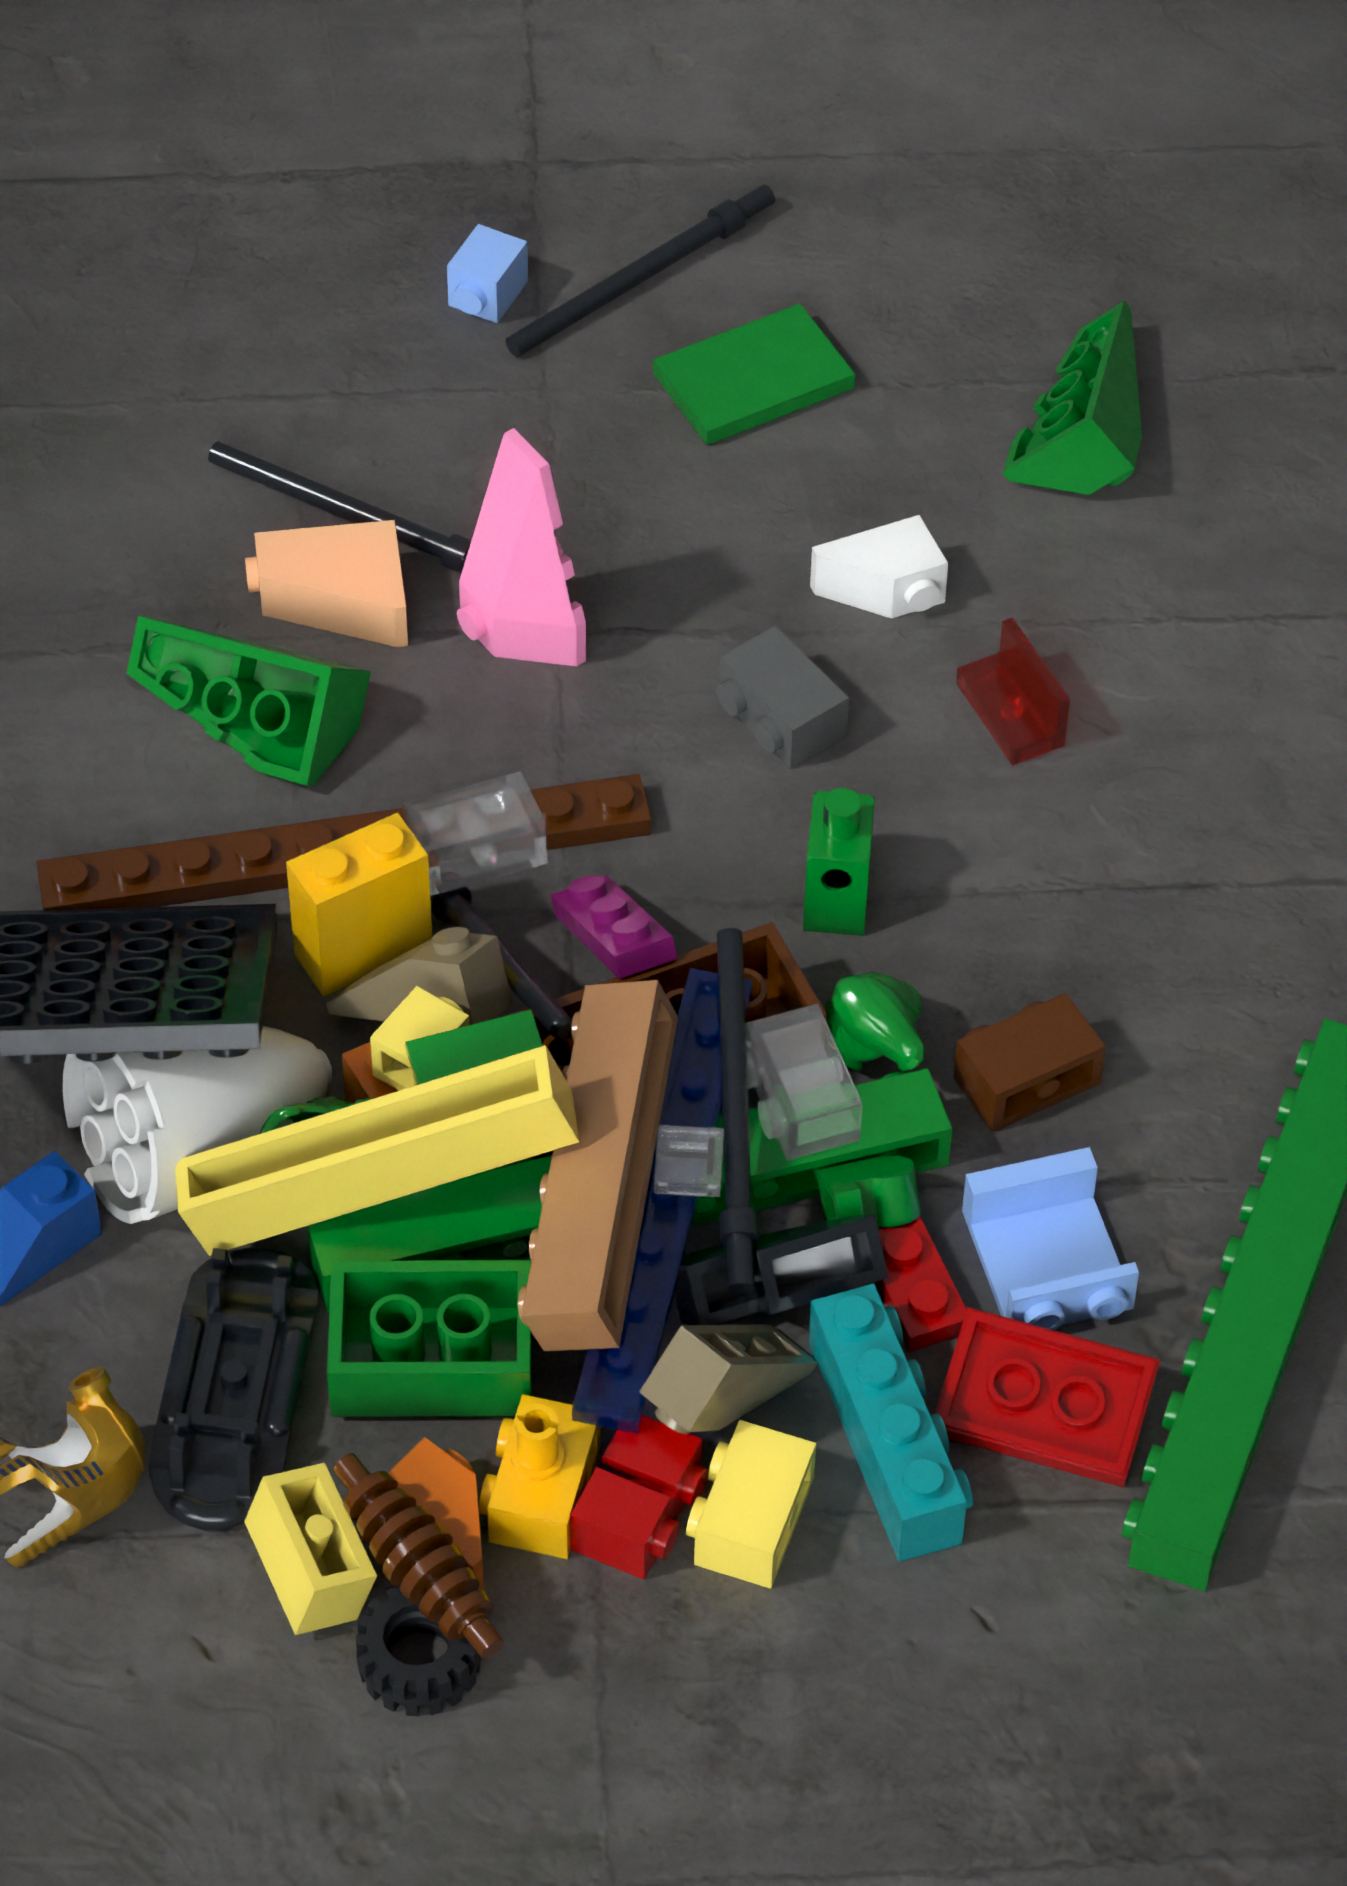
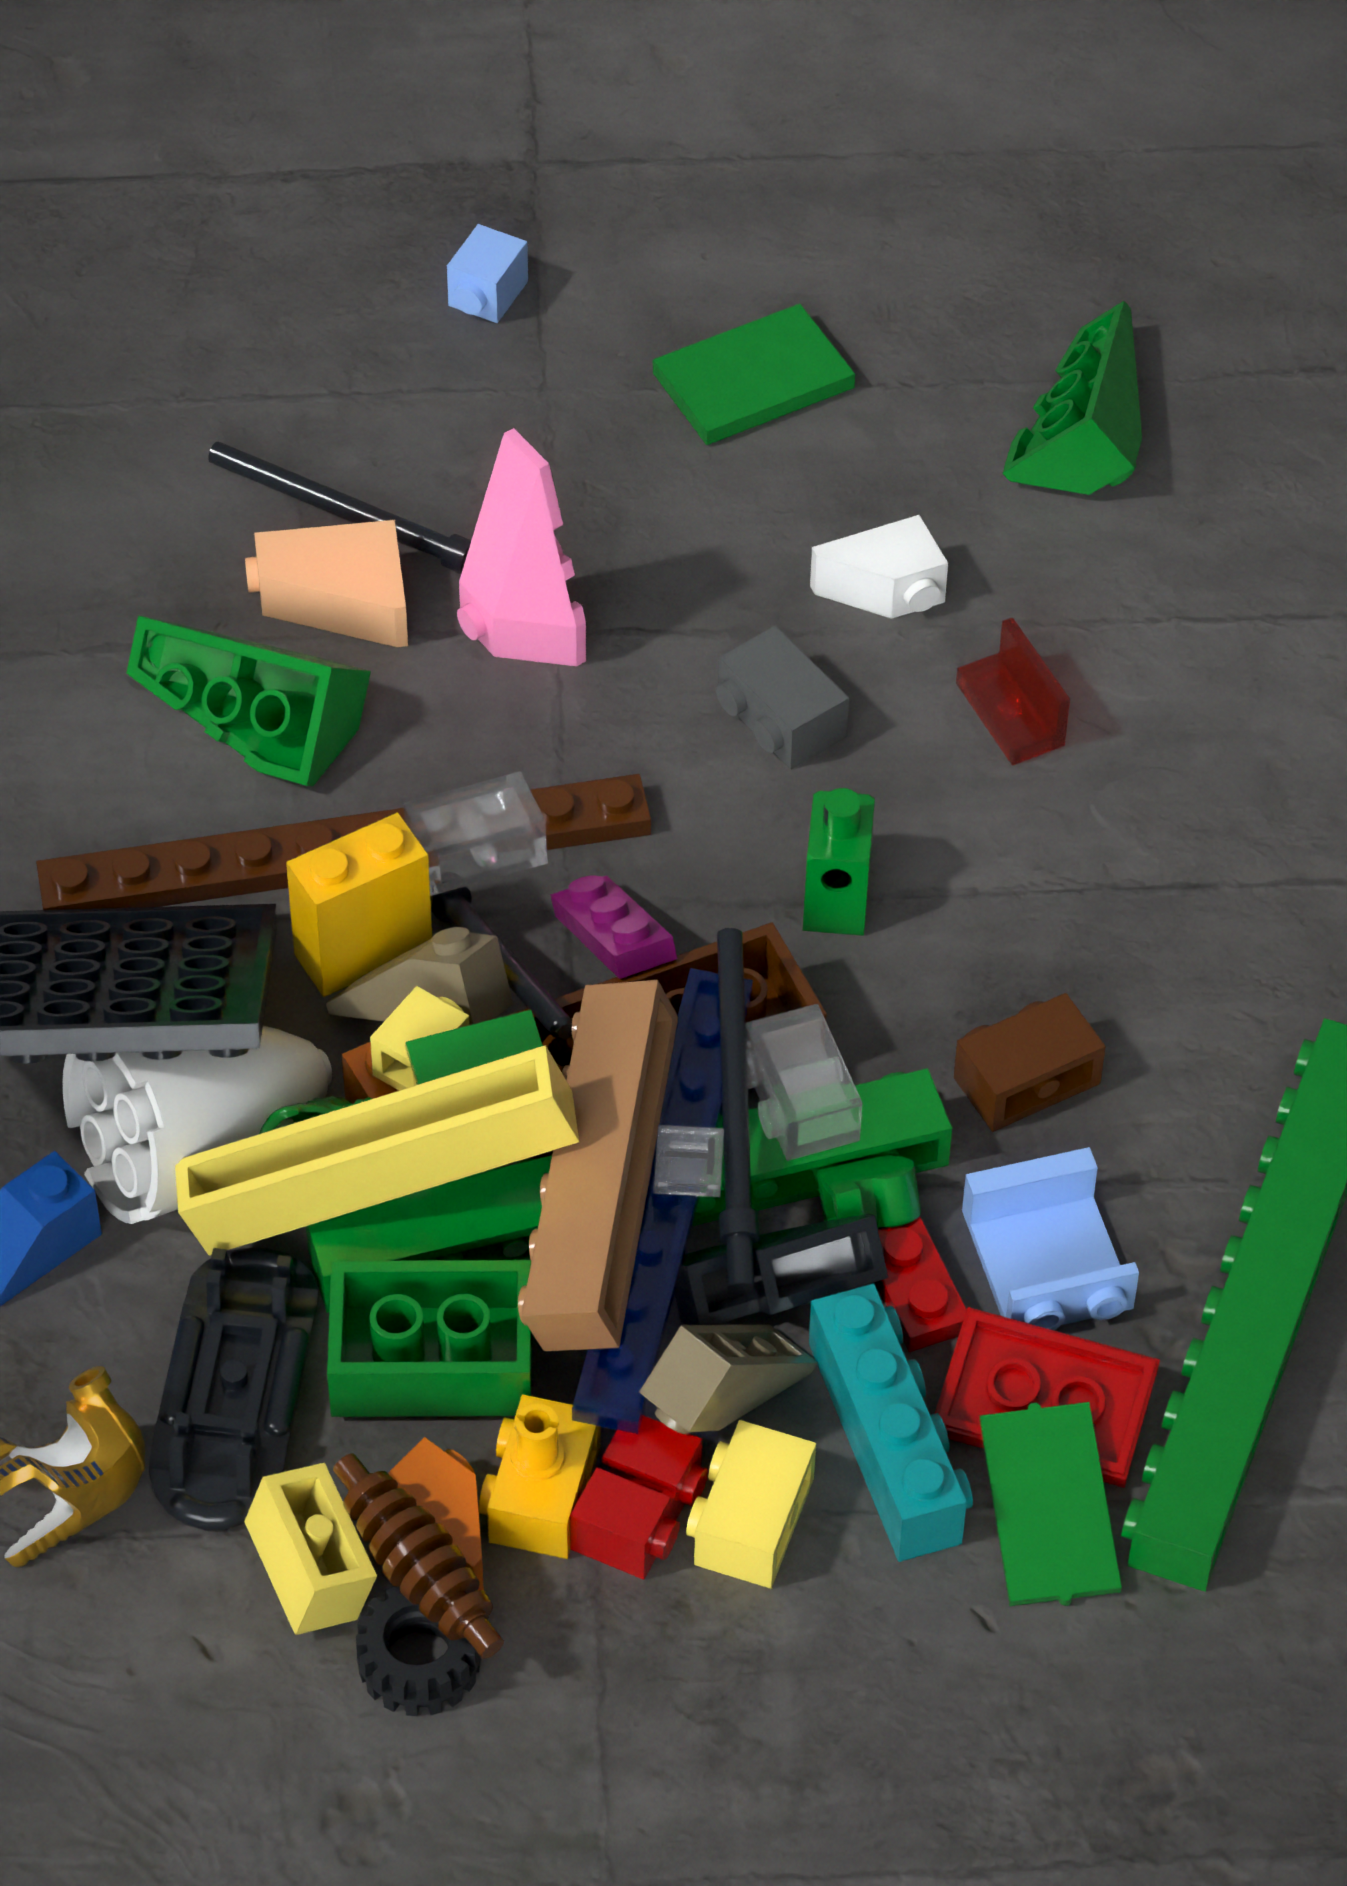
black bar [506,184,775,357] -> none
green hair [825,972,926,1072] -> none
none -> green piece [979,1402,1122,1606]

